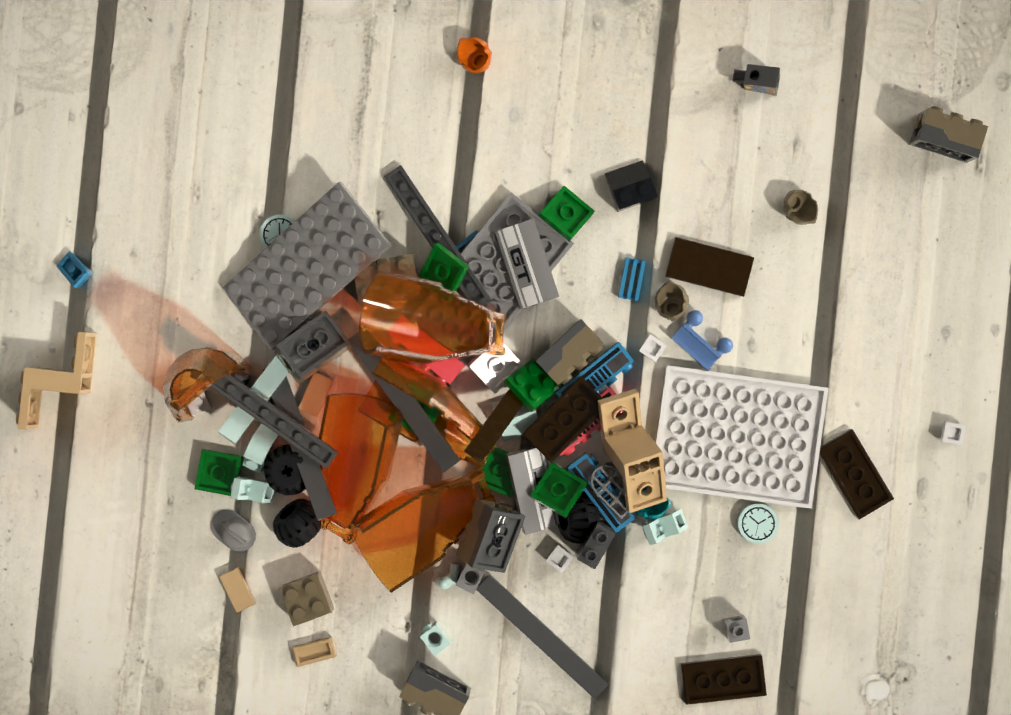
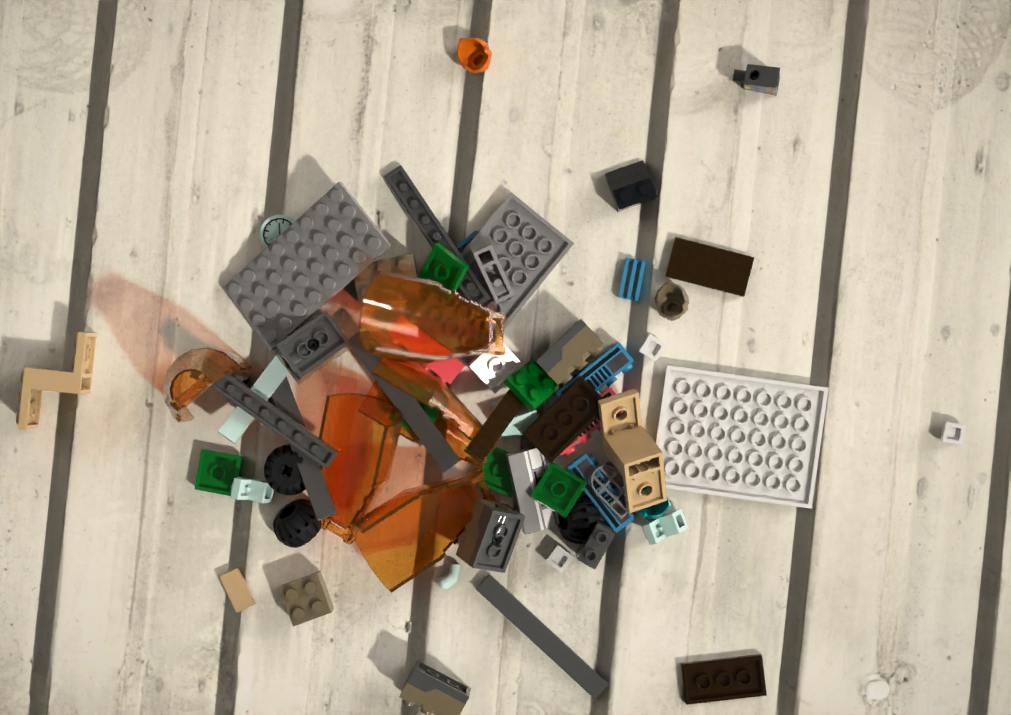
dark azure slope [56,251,94,288] -> none
white plate [184,389,212,416] -> none
light grey piece [211,510,256,552] -> none
light aqua brick [242,424,278,474] -> none
tan tile [292,636,337,667] -> none
tan tile [298,372,333,417] -> none
light aqua brick [420,622,452,656] -> none
light grey brick [456,563,485,594] -> none
light grey slope [495,218,559,310] -> none
green plate [538,186,595,242] -> none
medium blue gear [671,310,733,371] -> none
light grey brick [724,615,750,643] -> none
light aqua tile [737,503,778,544] -> none
dark tan hair [783,190,818,225] -> none
dark brown tile [819,429,894,520] -> none
piece [909,106,988,163] -> none
none -> light grey slope [469,236,514,304]

